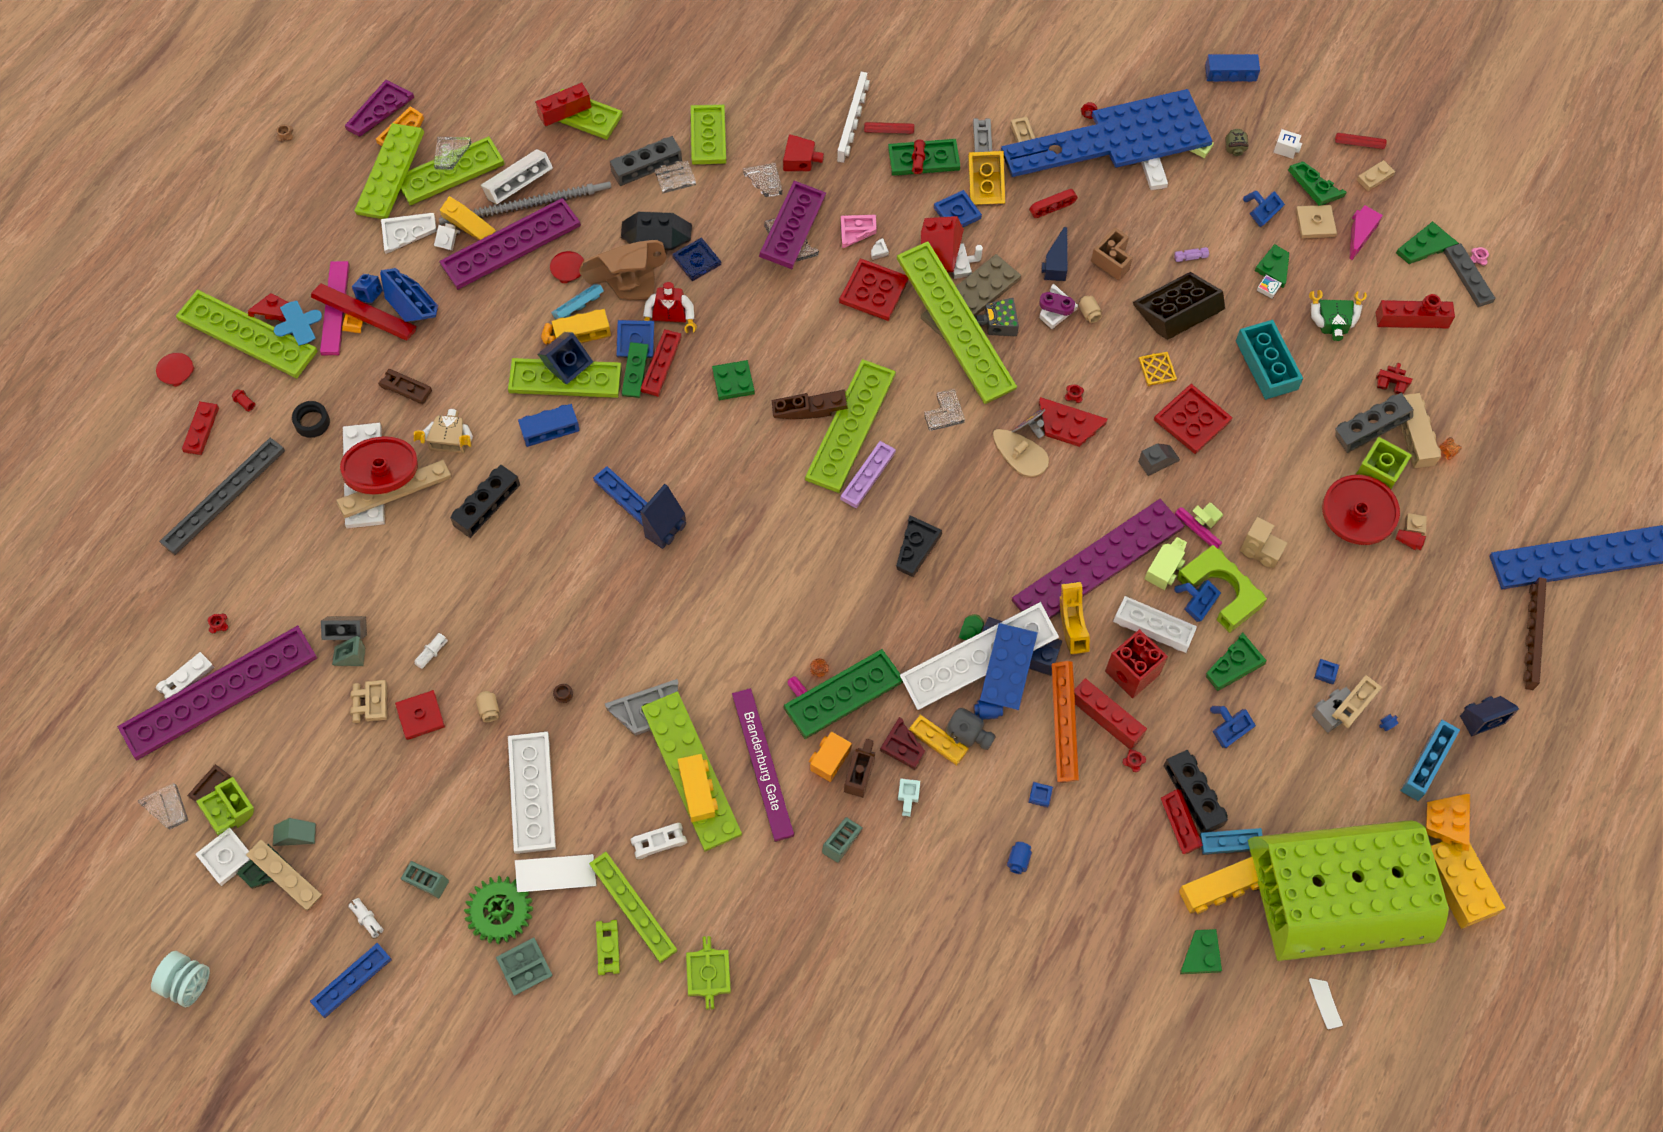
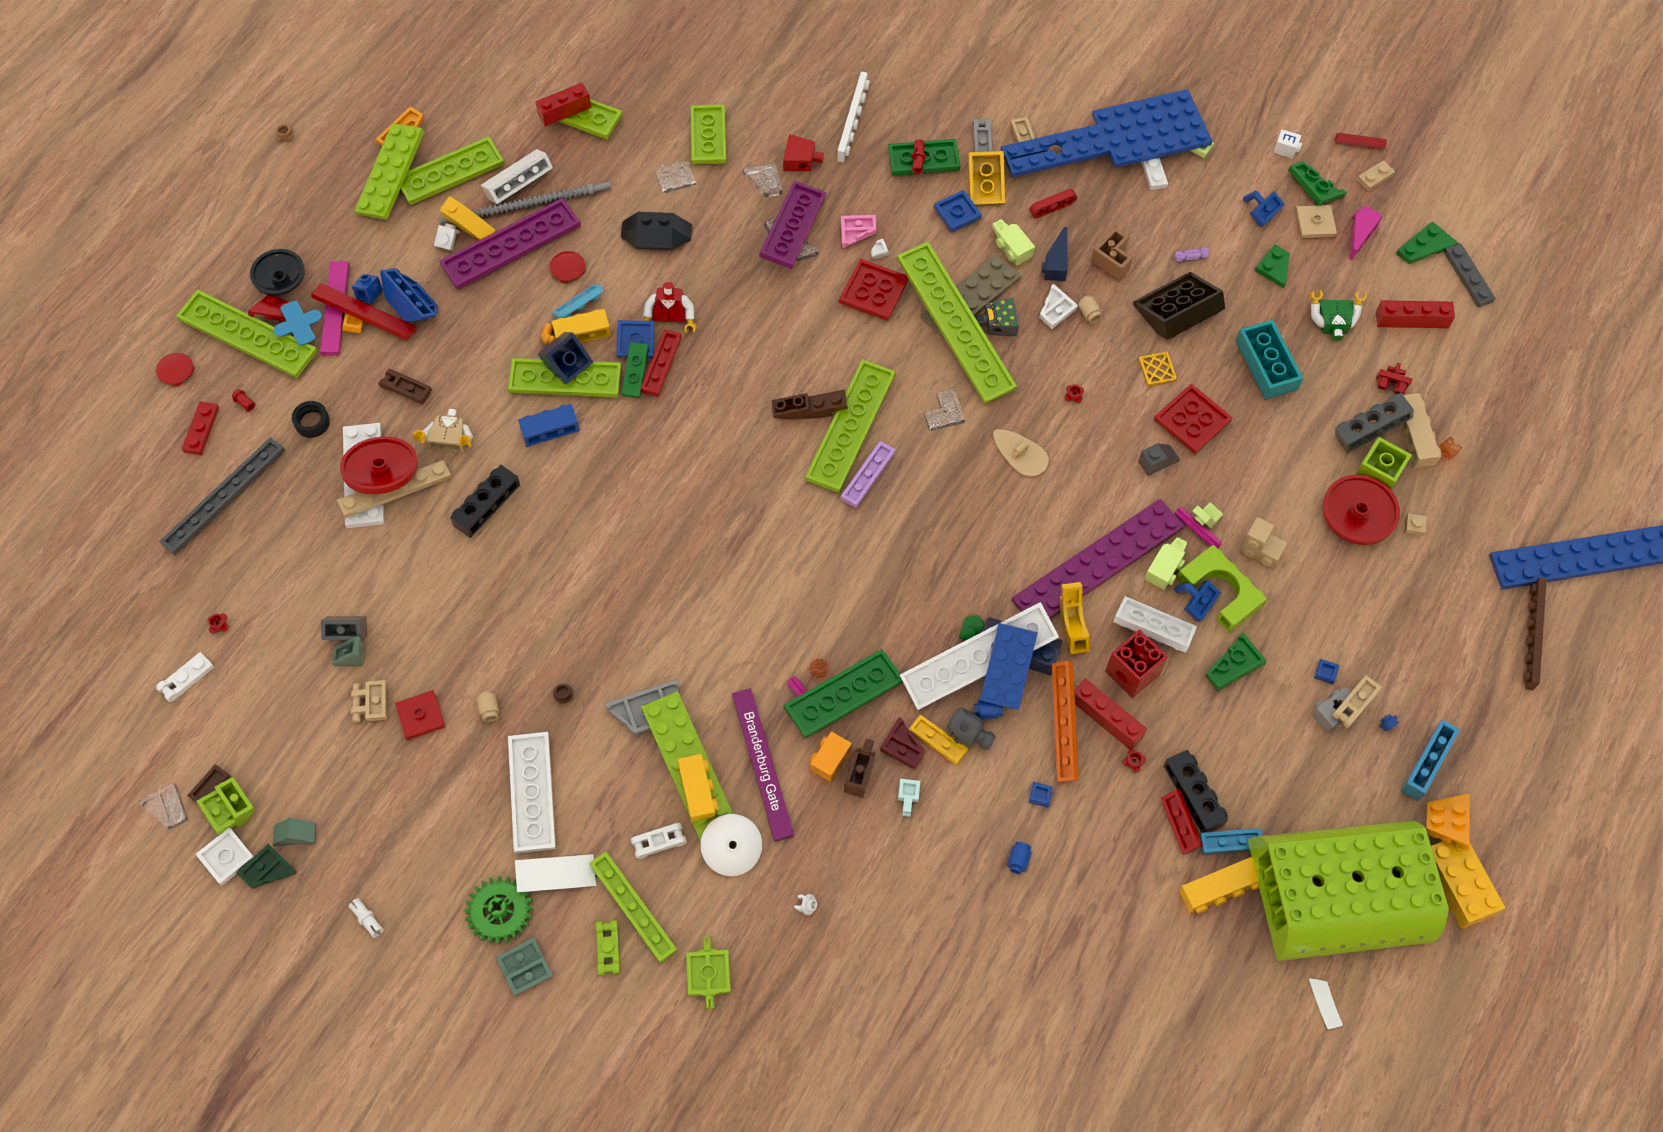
magenta plate [117,625,317,761] -> none
light aqua wheel [151,951,210,1008] -> none
tan plate [246,840,323,911] -> none
blue plate [310,943,392,1018] -> none
magenta wing [345,80,414,137] -> none
white wing [381,213,437,254] -> none
sand green slope [401,861,449,898] -> none
white axle [414,633,448,669] -> none
clear wing [434,137,472,169] -> none
medium nougat piece [579,240,667,300] -> none
blue plate [593,466,647,526] -> none
dark grey brick [610,136,682,186] -> none
dark blue slope [640,483,686,549] -> none
clear blue tile [672,237,721,281] -> none
green plate [712,360,755,401] -> none
sand green slope [822,817,863,863] -> none
red axle [864,122,914,134] -> none
black wing [896,515,942,577] -> none
red slope [921,216,964,272] -> none
white plate [952,243,983,279] -> none
light grey shield [1012,408,1045,439] -> none
magenta plate [1039,292,1075,316] -> none
red wing [1039,397,1107,447] -> none
red plate [1081,102,1098,119] -> none
green wing [1180,929,1222,974] -> none
blue brick [1205,54,1260,82] -> none
blue plate [1210,706,1256,748] -> none
olive head [1225,129,1249,156] -> none
tile [1257,275,1282,299] -> none
red cone [1395,529,1426,551] -> none
red plate [1422,294,1441,312] -> none
dark blue slope [1460,696,1519,737] -> none
bright pink plate [1470,247,1489,266] -> none
none -> black dish [250,249,305,296]
none -> white dish [700,814,762,876]
none -> white plate [794,894,817,915]
none -> yellowish green hinge [992,219,1035,266]

